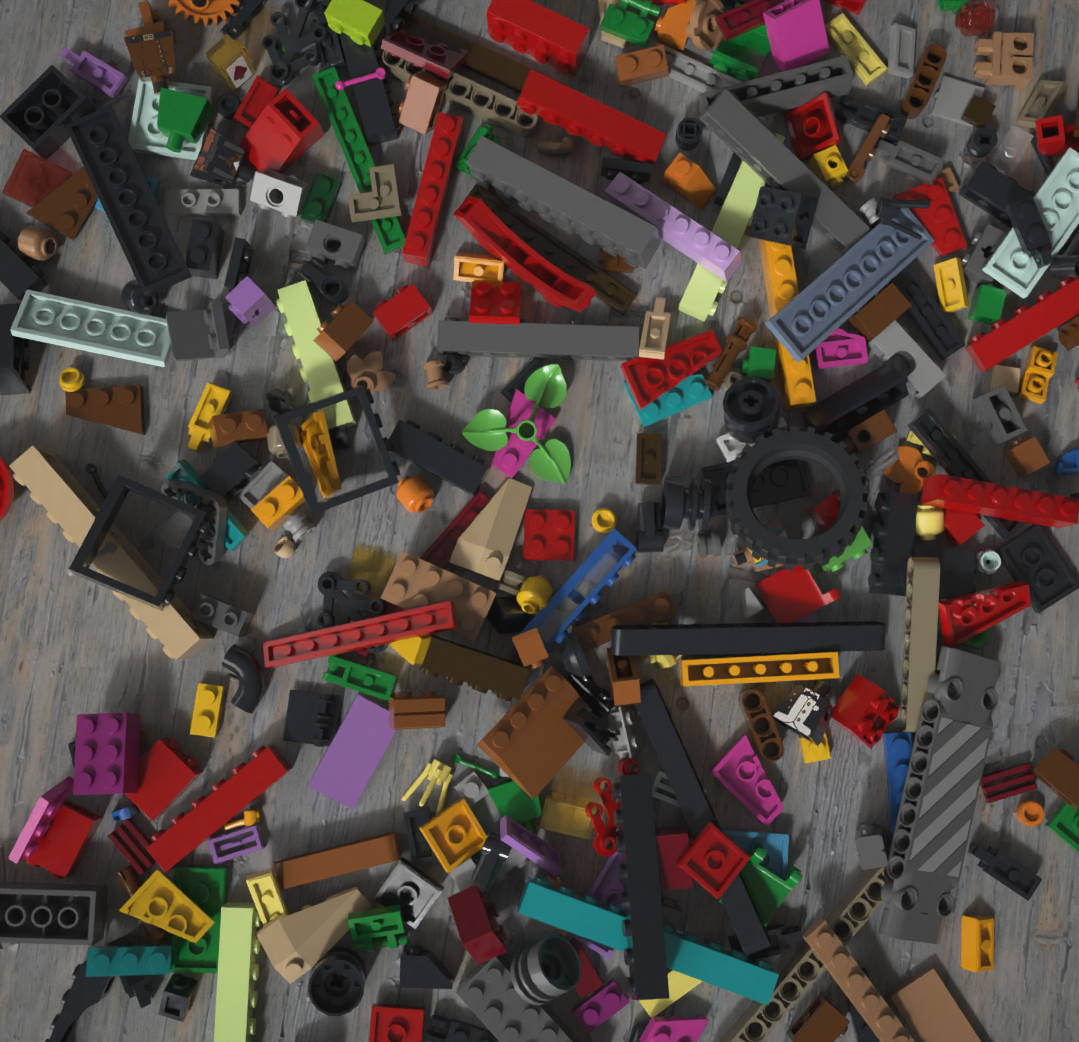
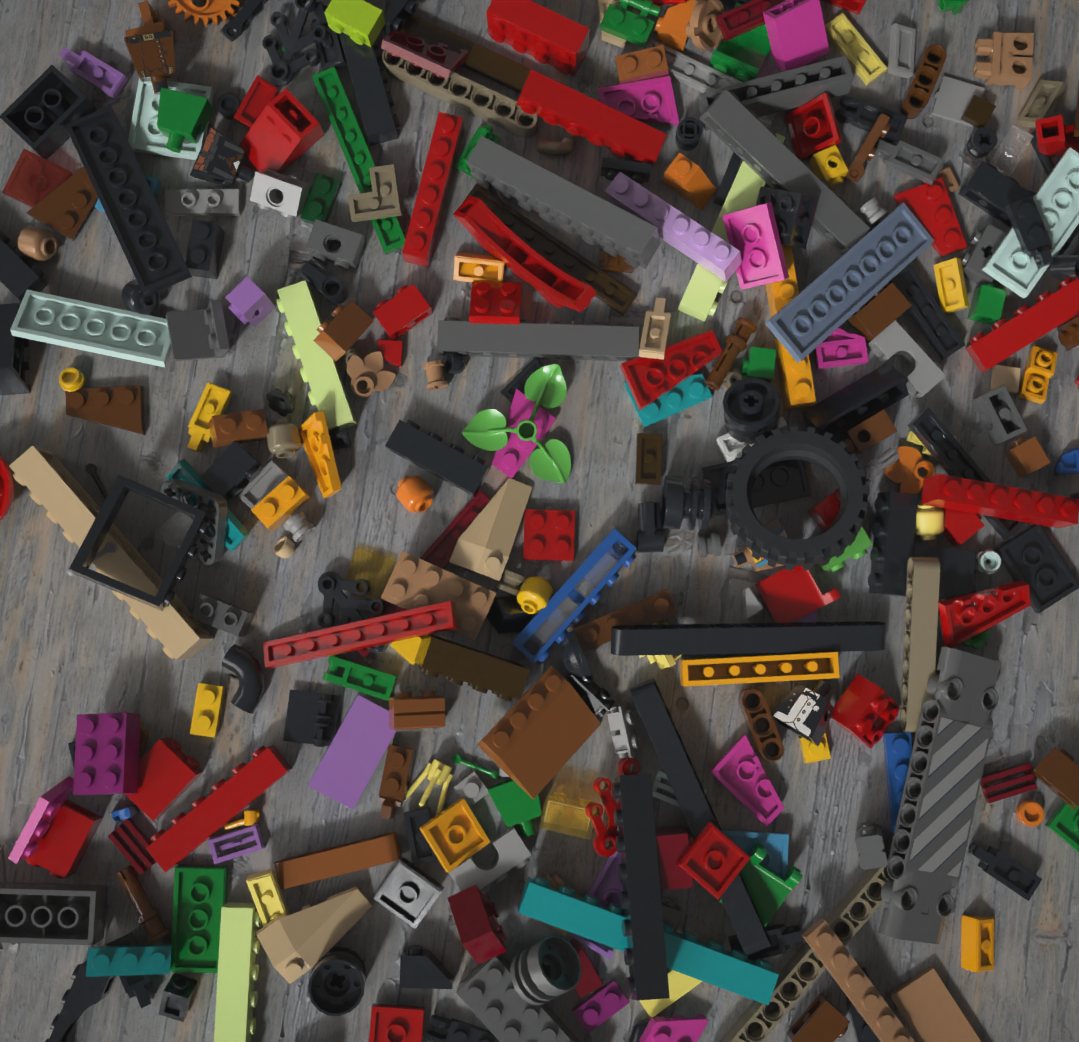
yellow wing [119,869,215,943] -> none
clear yellow brick [205,34,256,93] -> none
black plate [224,237,254,292] -> none
black window [273,385,401,515] -> none
dark pink hinge [336,68,386,90] -> none
green plate [348,905,409,953] -> none
brick [399,71,448,135] -> none
black piece [471,830,512,889] -> none
medium lavender tile [500,815,562,877] -> none
dark orange slope [512,627,549,670] -> none
black hinge [563,698,619,756] -> none
yellow plate [592,508,617,533] -> none
dark orange brick [607,648,641,706] -> none
black plant [875,197,931,240] -> none
clear red head [955,2,995,37] -> none
none -> red tile [377,340,403,367]
none -> reddish brown hinge [379,744,415,819]
none -> dark pink wing [597,76,679,126]
none -> dark pink plate [722,202,789,290]

